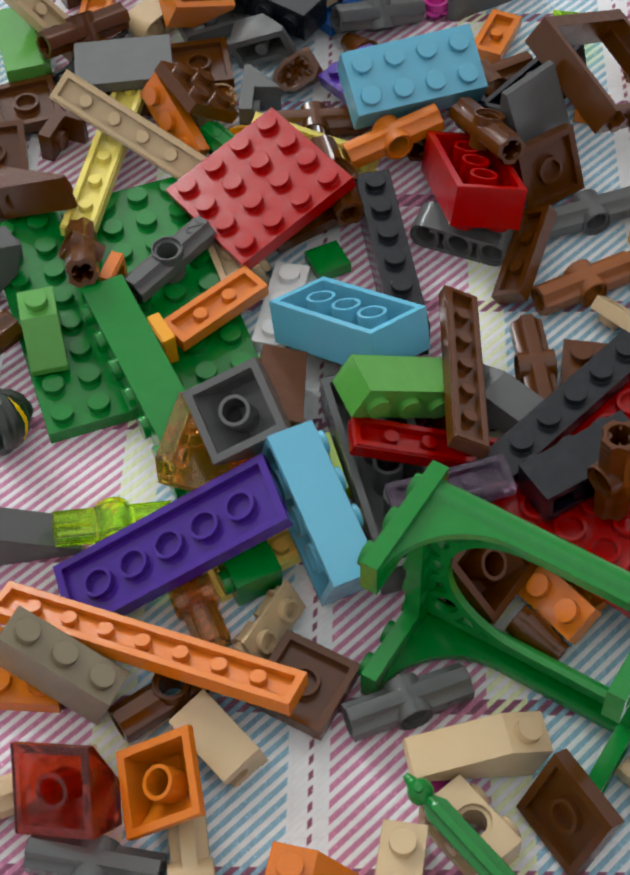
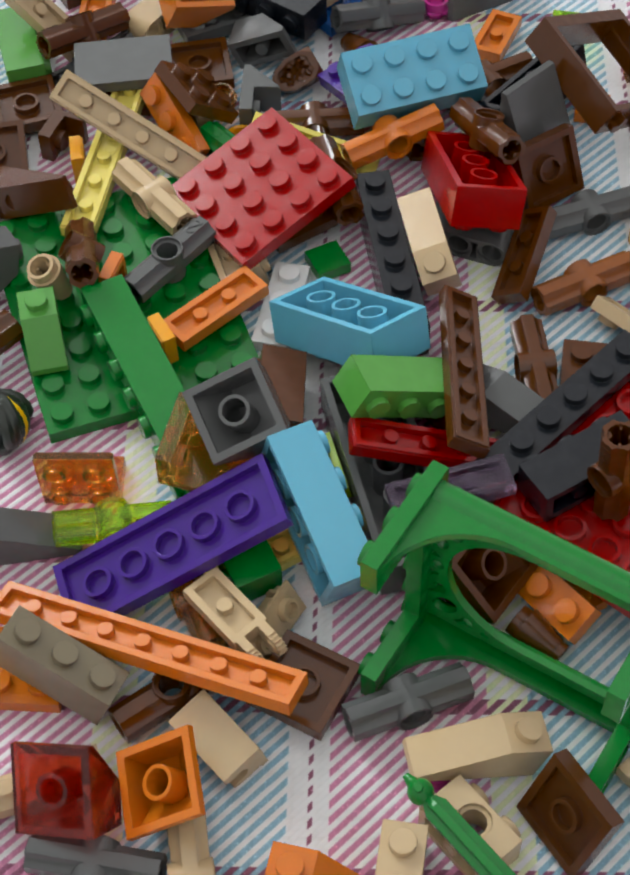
none -> tan cone [27,253,73,300]
none -> clear orange bracket [32,452,126,505]
none -> light orange tile [69,135,86,183]
none -> tan piece [112,156,197,236]
none -> tan hinge [183,567,288,659]
none -> tan slope [397,187,462,296]

